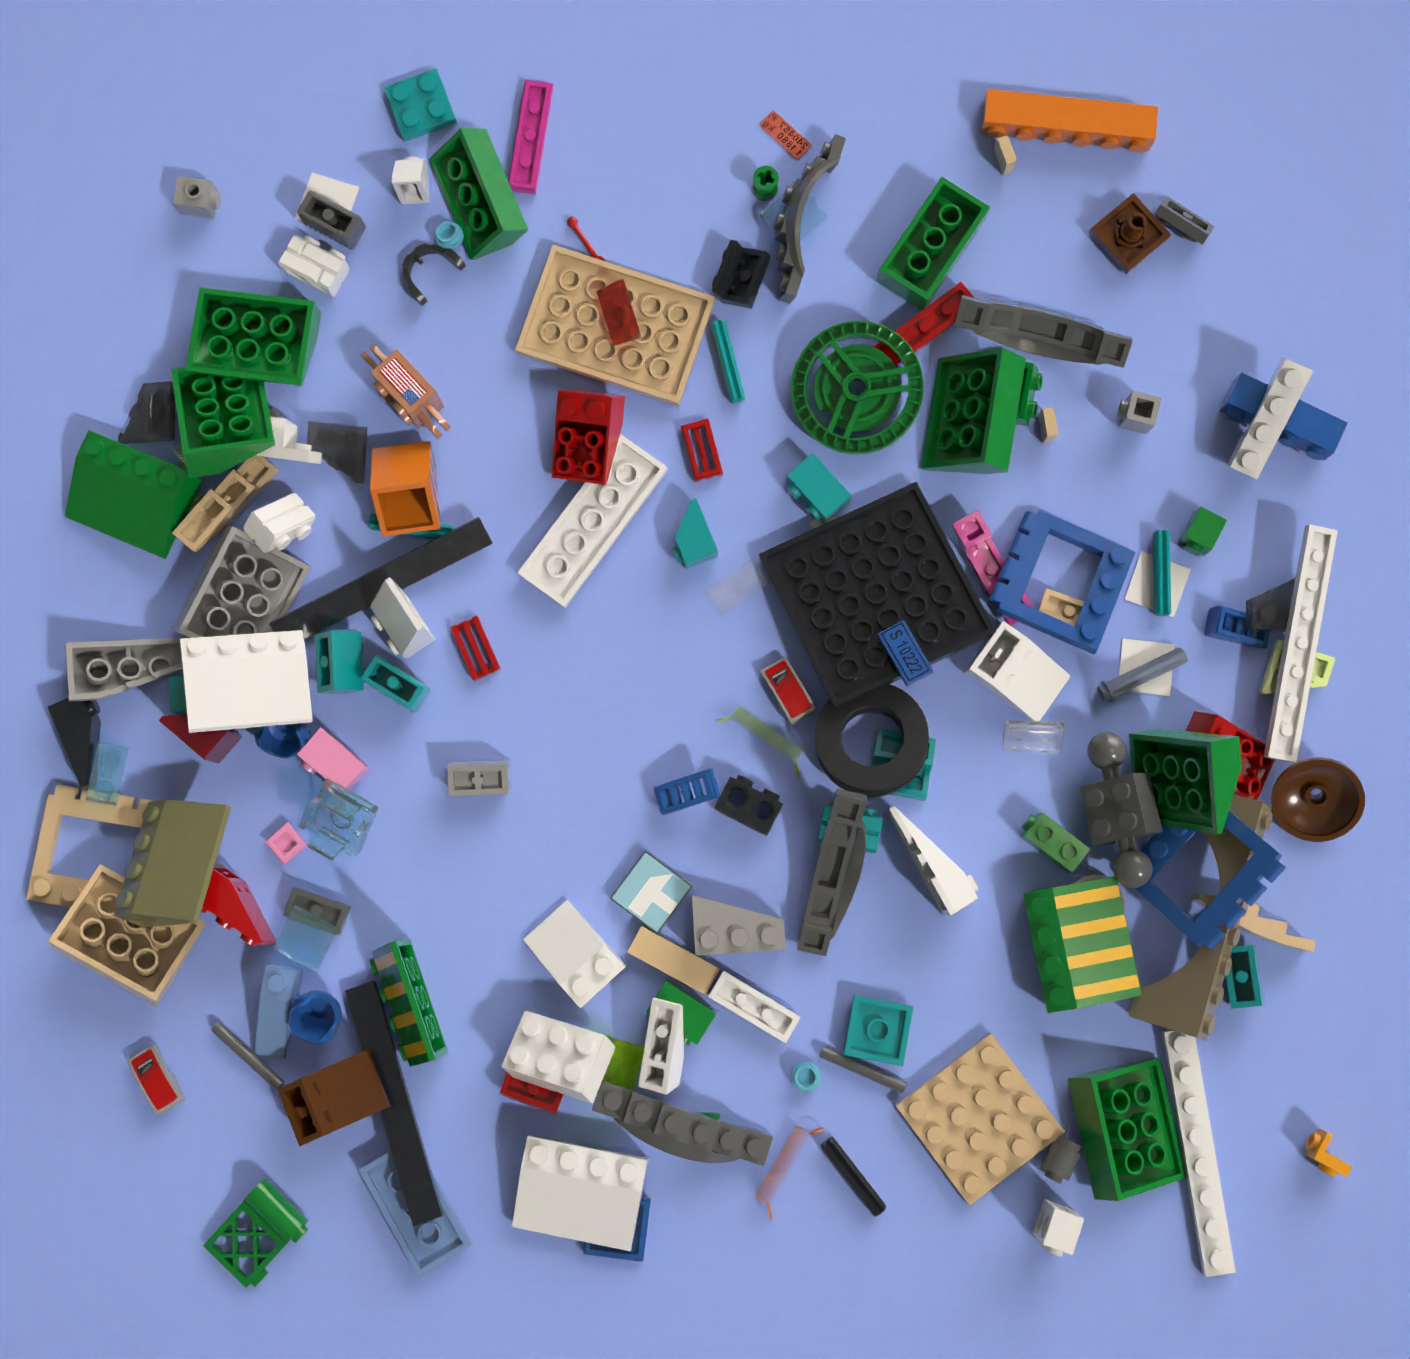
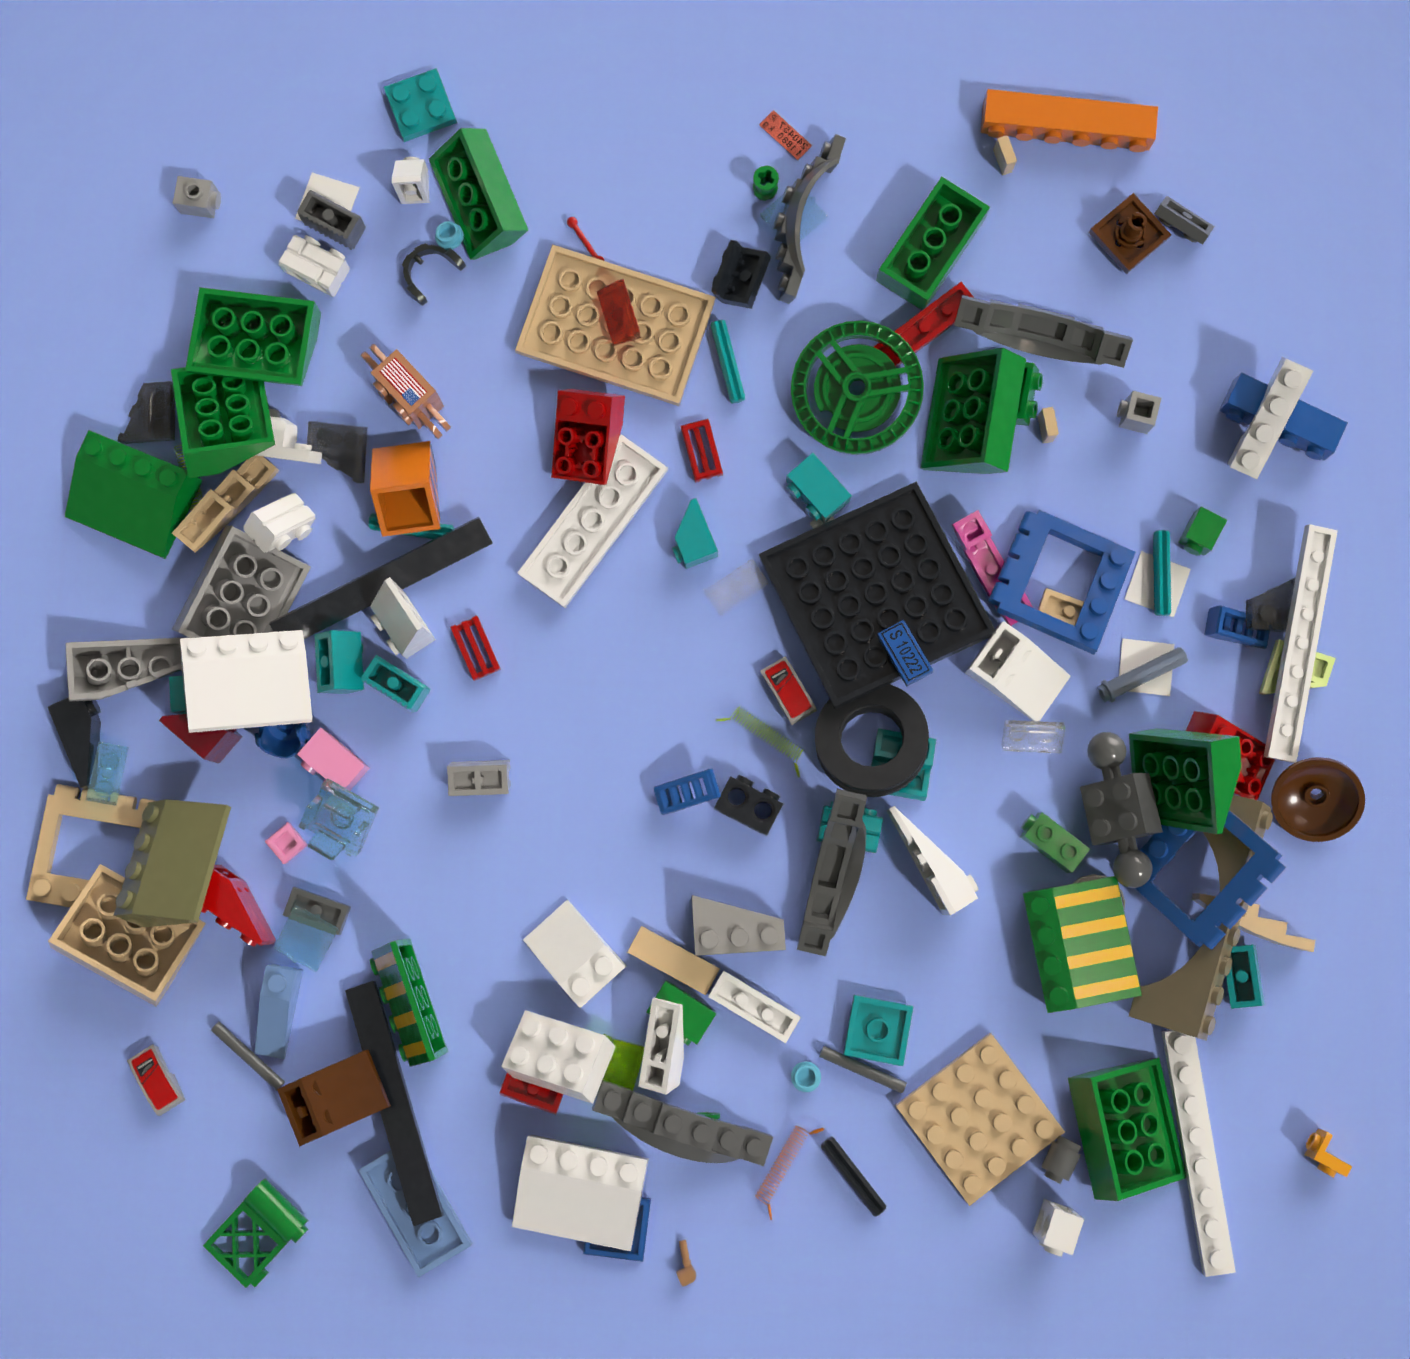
blue cap [289,990,342,1045] -> none
dark pink tile [508,80,554,195] -> none
medium azure tile [610,851,693,934] -> none
none -> medium nougat hand [676,1240,696,1286]

